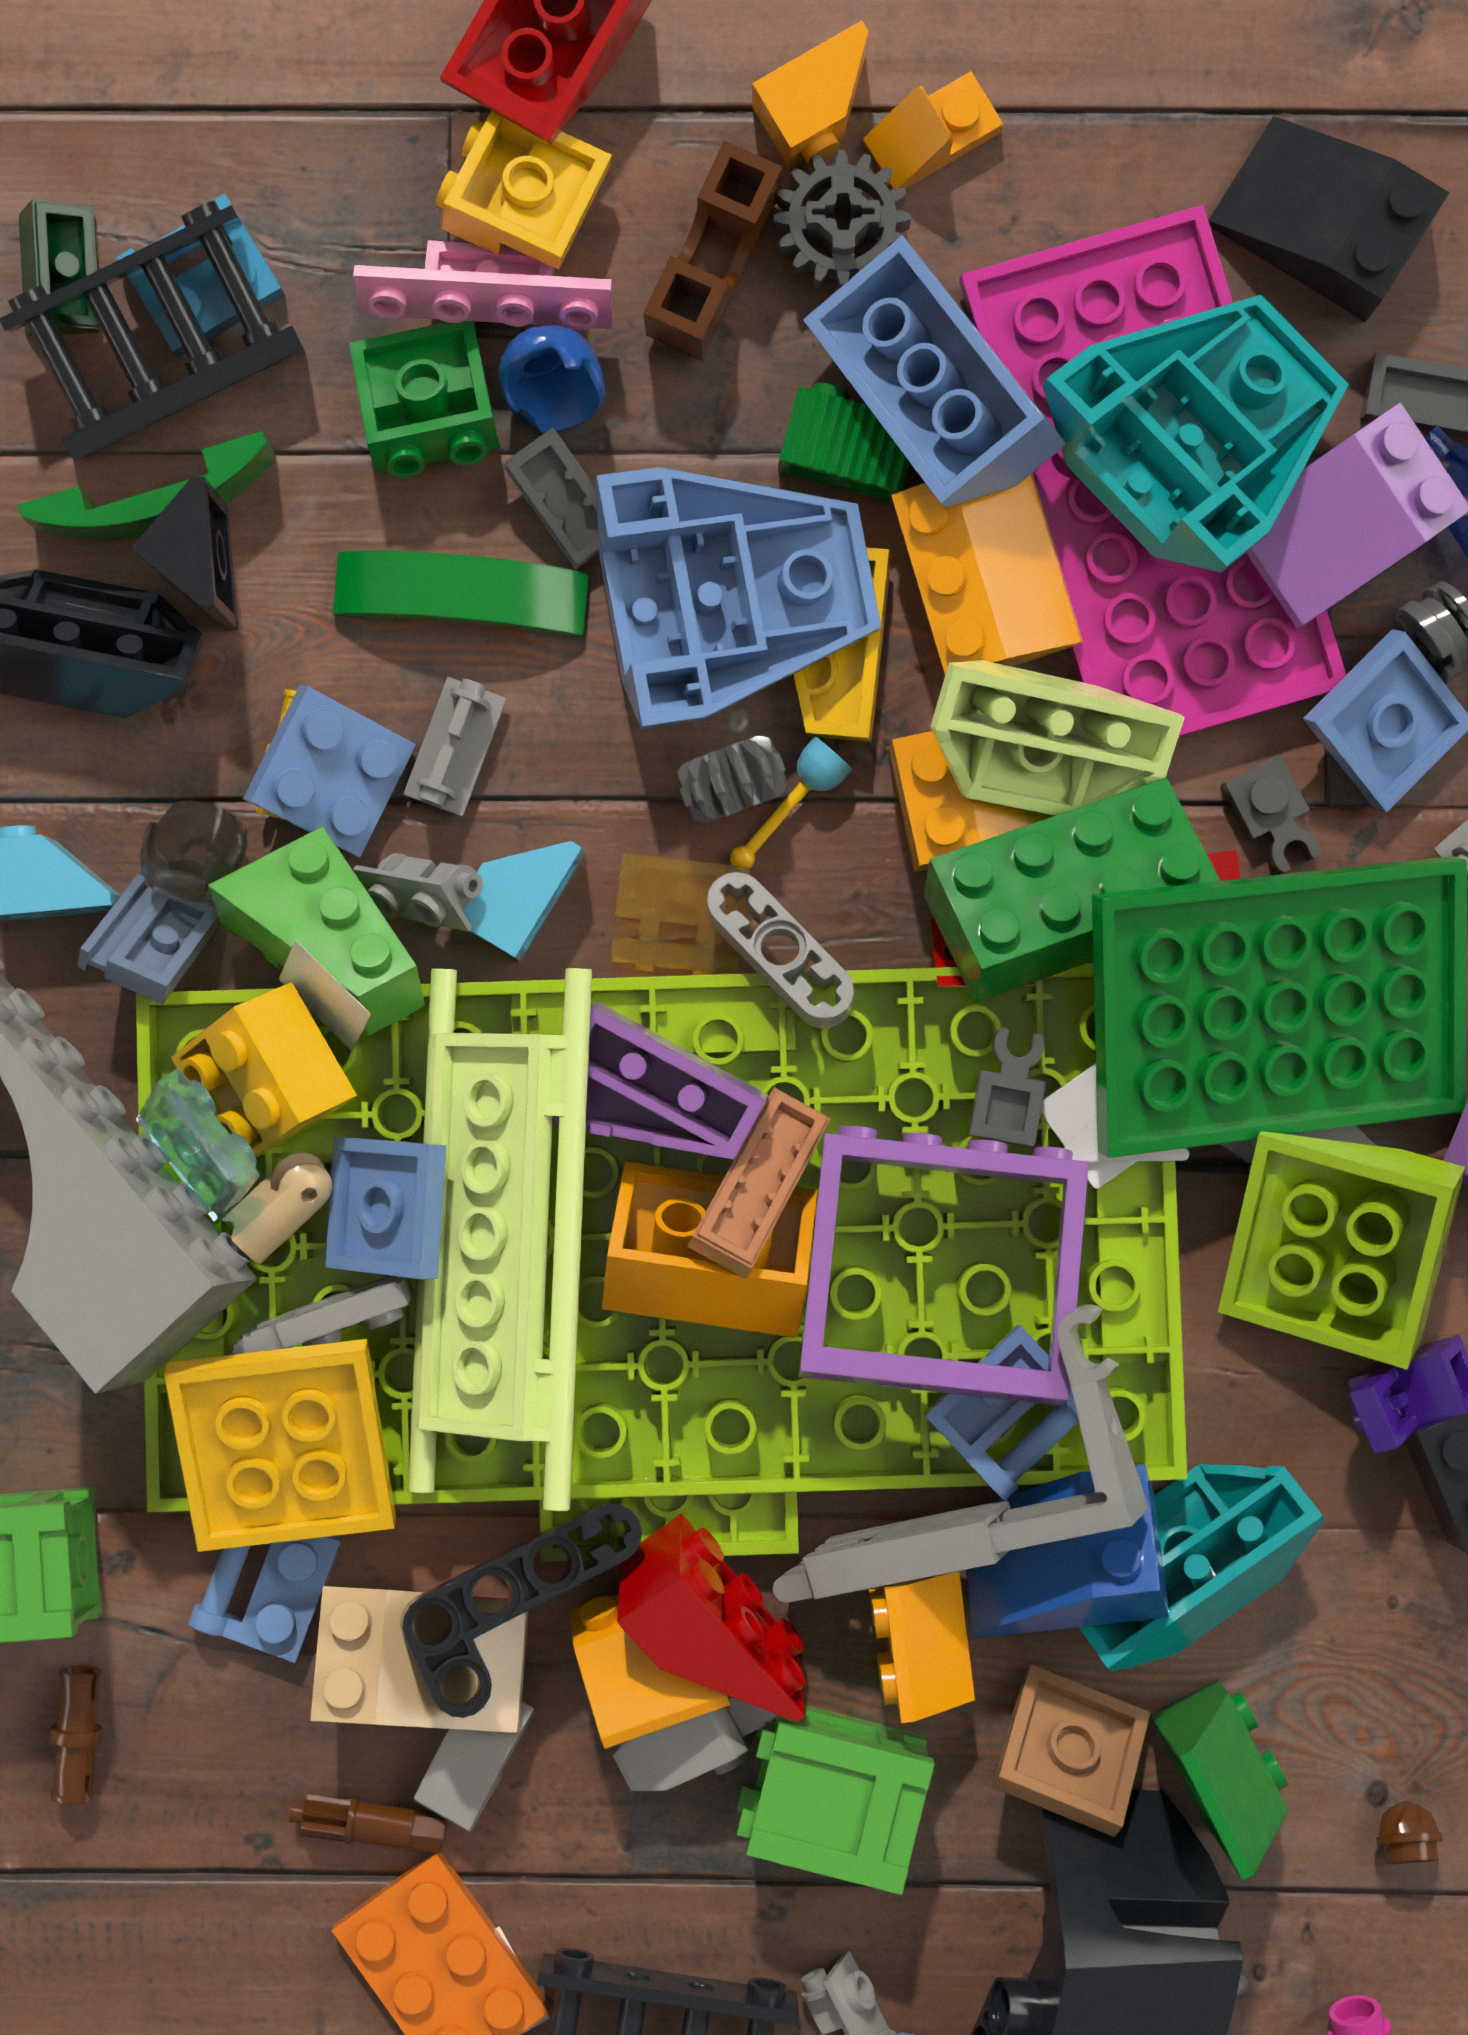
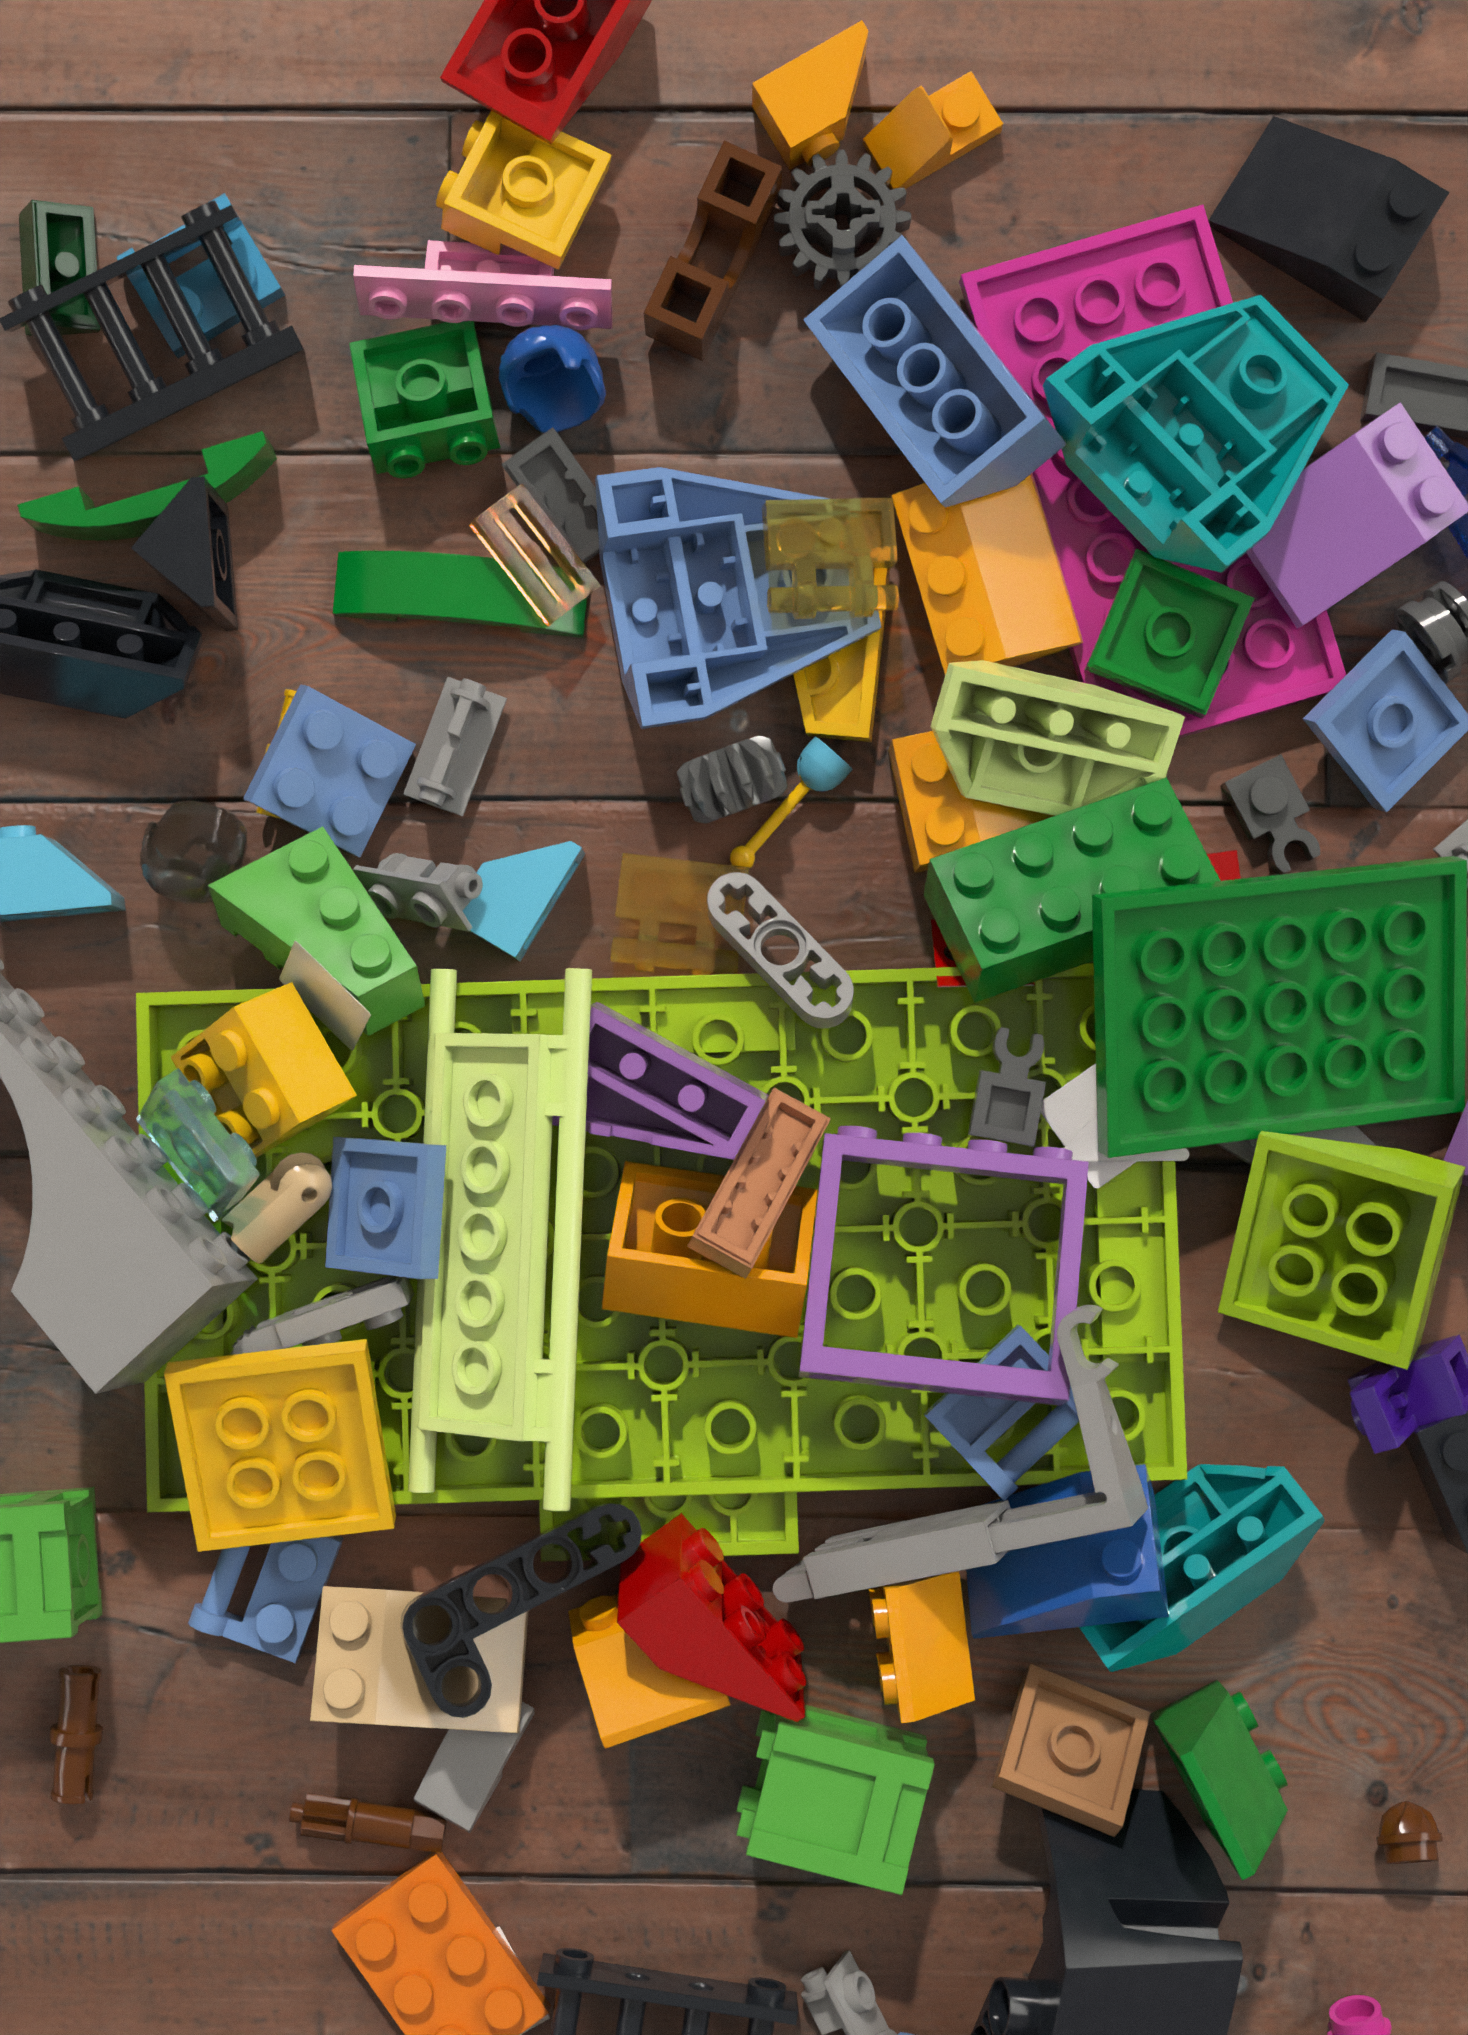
sand blue plate [77,874,219,1004] -> none
light grey hinge [613,1696,778,1791] -> none
green brick [778,383,910,503] -> none
none -> clear orange tile [469,484,601,627]
none -> clear yellow plate [762,498,899,619]
none -> green tile [1084,548,1255,719]

